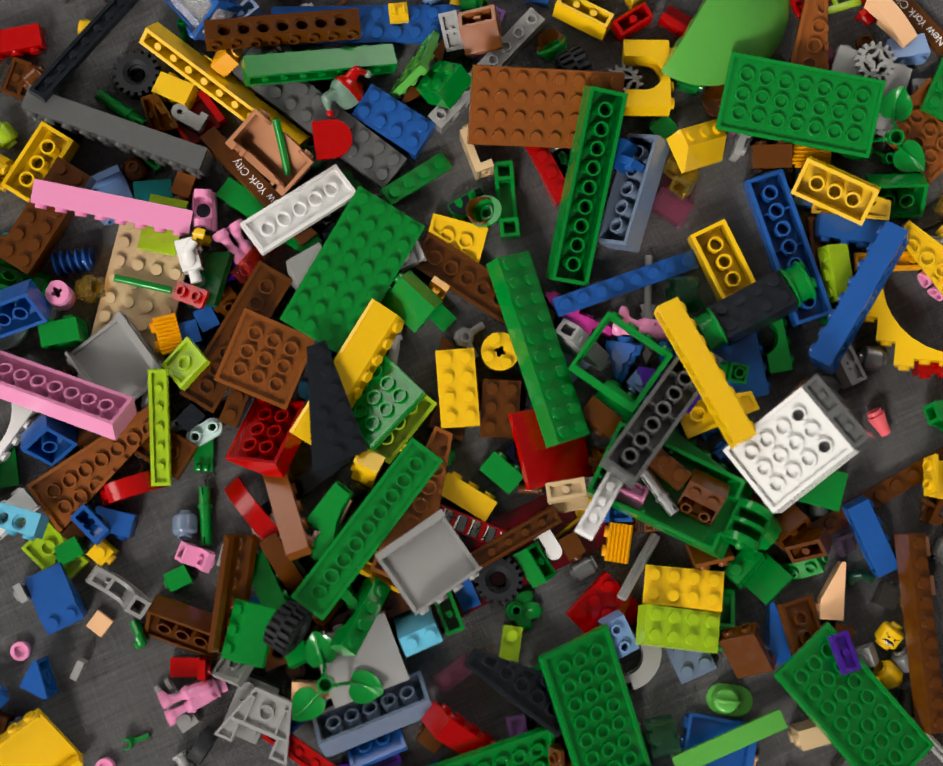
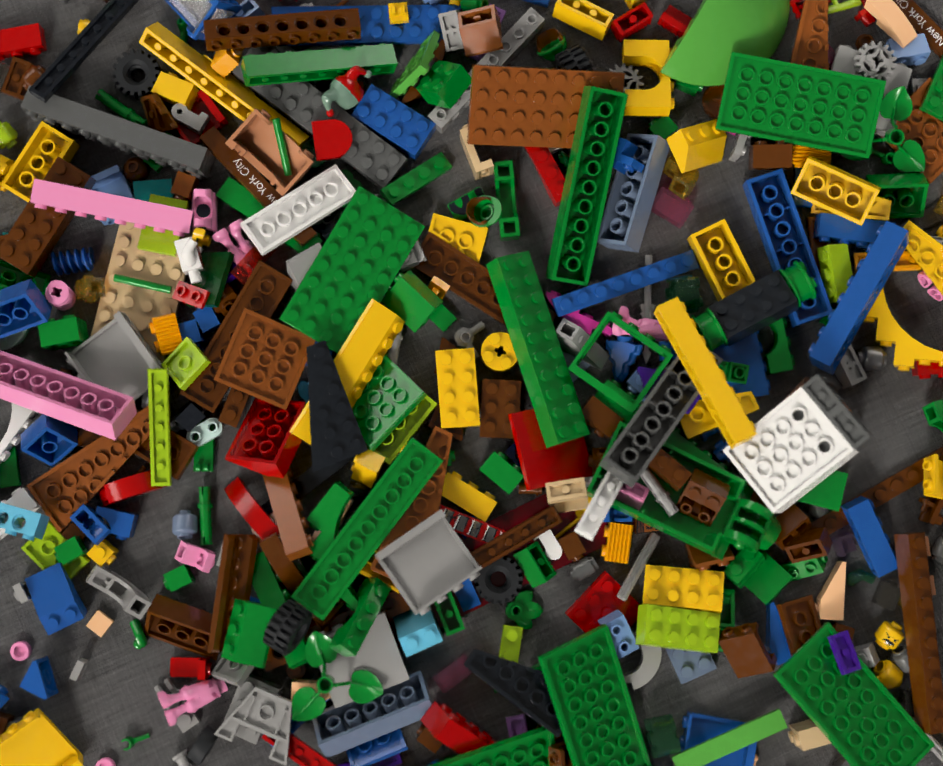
bright green piece [706,683,753,717] -> none
coral cone [866,407,891,437] -> none

